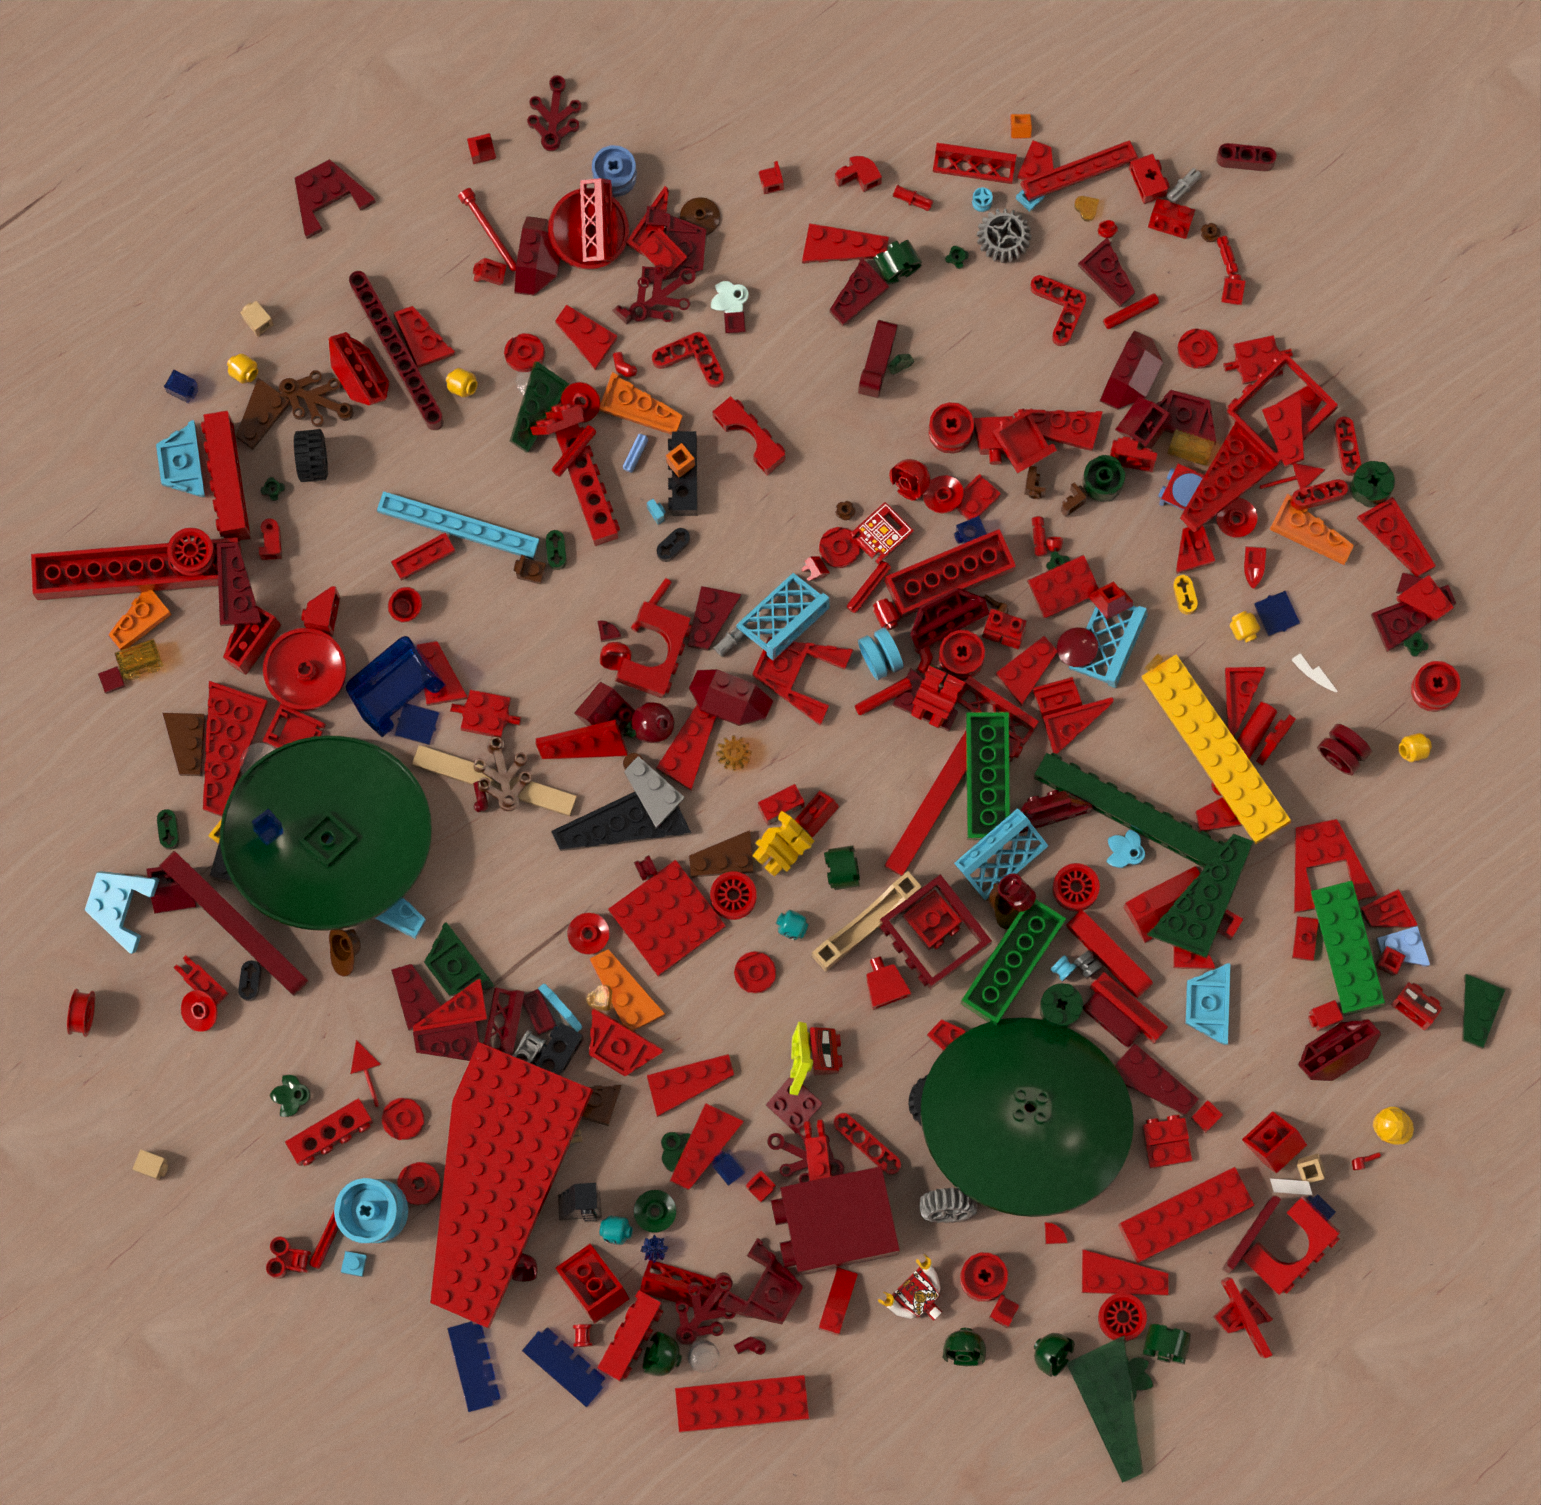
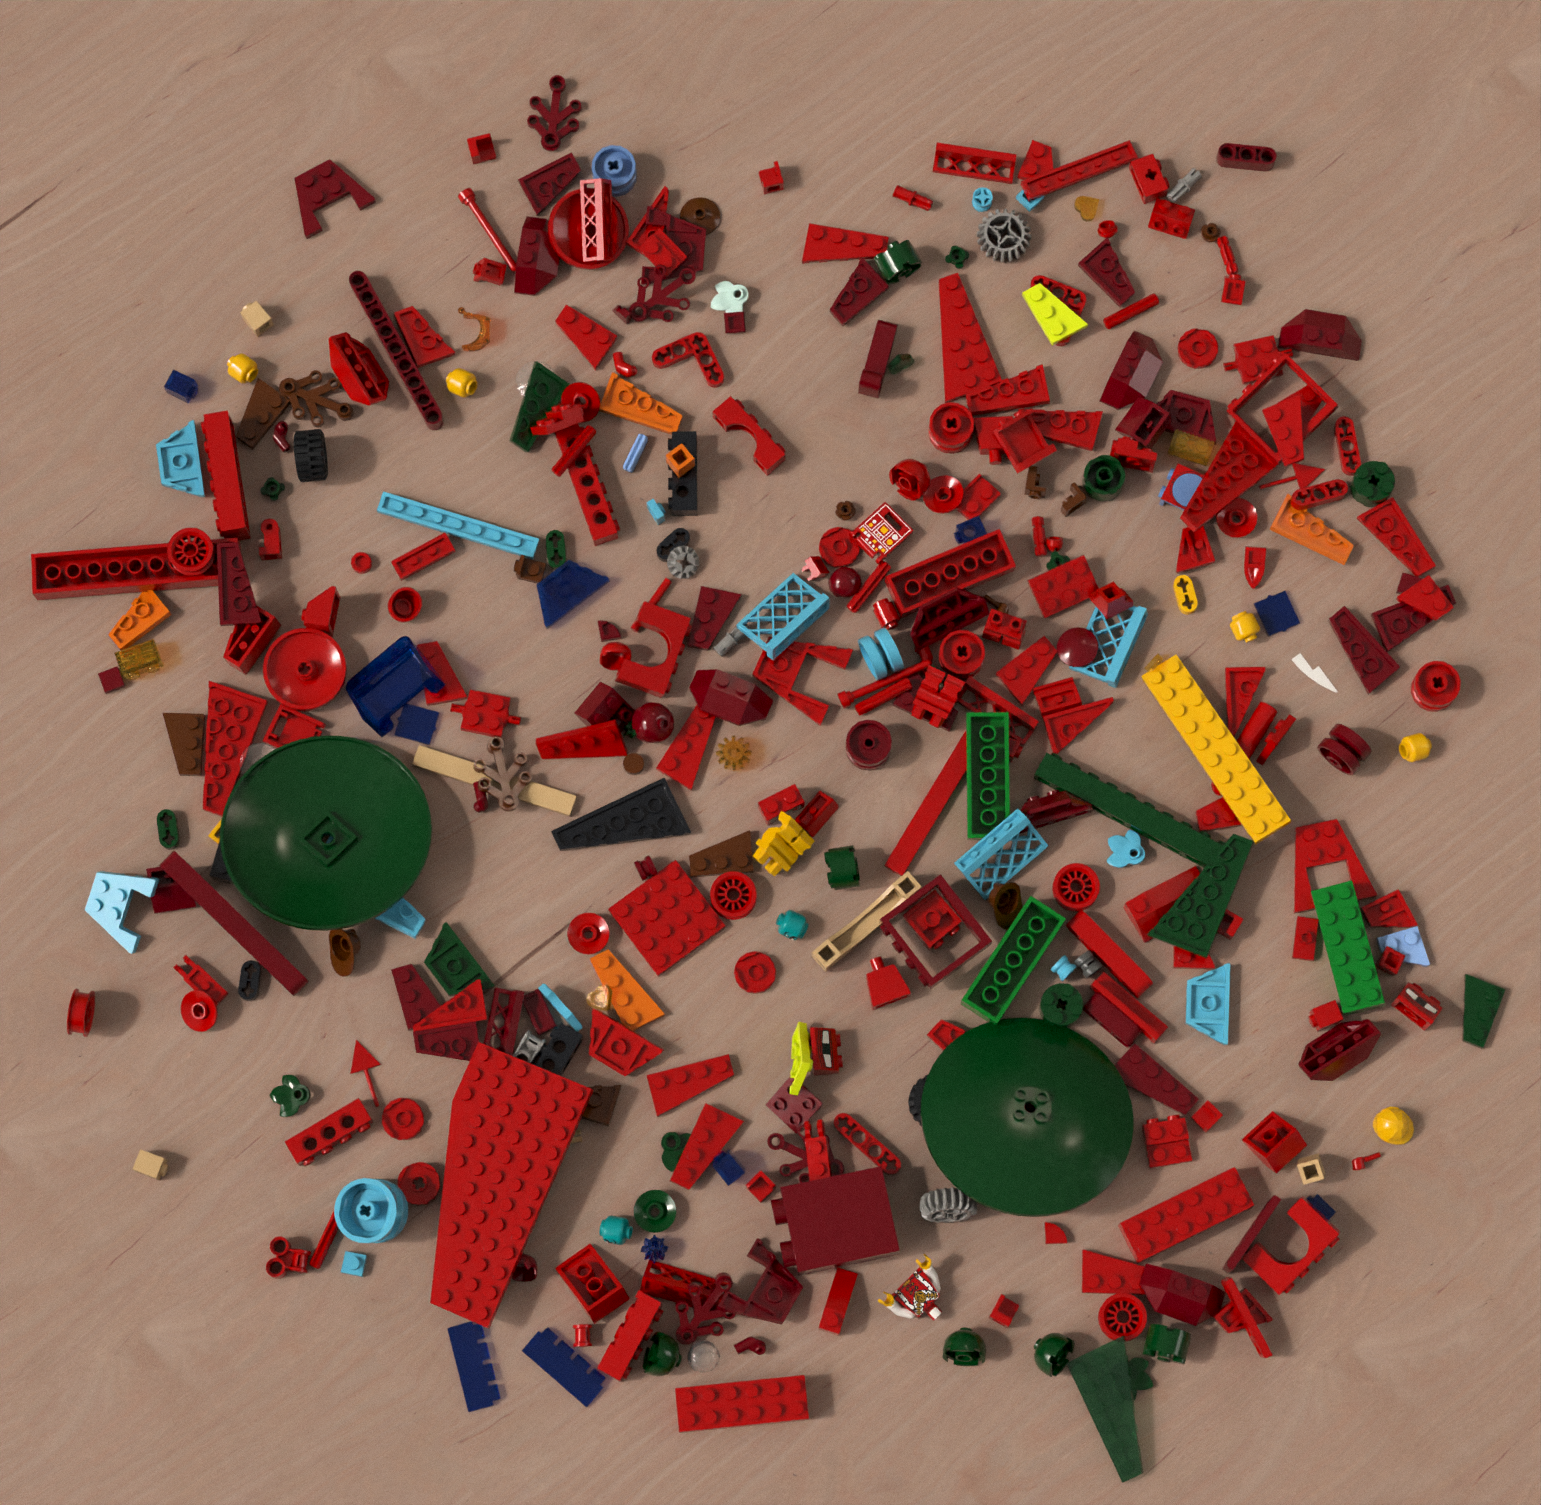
clear blue panel [252,809,284,845] -> none
red tile [504,333,545,372] -> none
black wedge [558,1183,602,1222] -> none
light grey wing [624,756,685,829] -> none
red brick [835,156,882,192] -> none
red wheel [960,1252,1008,1302] -> none
dark red wheel [998,873,1036,912] -> none
orange slope [1010,114,1032,139] -> none
white sticker [1270,1178,1312,1195] -> none
dark green plate [1404,633,1429,657] -> none
none -> dark red arm [273,421,291,453]
none -> red tile [351,552,372,574]
none -> clear orange helmet [458,307,491,352]
none -> dark red wing [518,152,581,216]
none -> clear blue wing [537,560,610,629]
none -> light grey gear [667,546,699,579]
none -> dark red hair [828,567,862,598]
none -> red piece [837,659,932,709]
none -> dark red wheel [846,720,892,771]
none -> red wing [939,272,1002,403]
none -> red wing [966,364,1050,416]
none -> neon yellow wing [1022,283,1088,346]
none -> dark red wedge [1139,1263,1226,1326]
none -> dark red wedge [1278,309,1362,361]
none -> dark red wing [1328,606,1400,695]

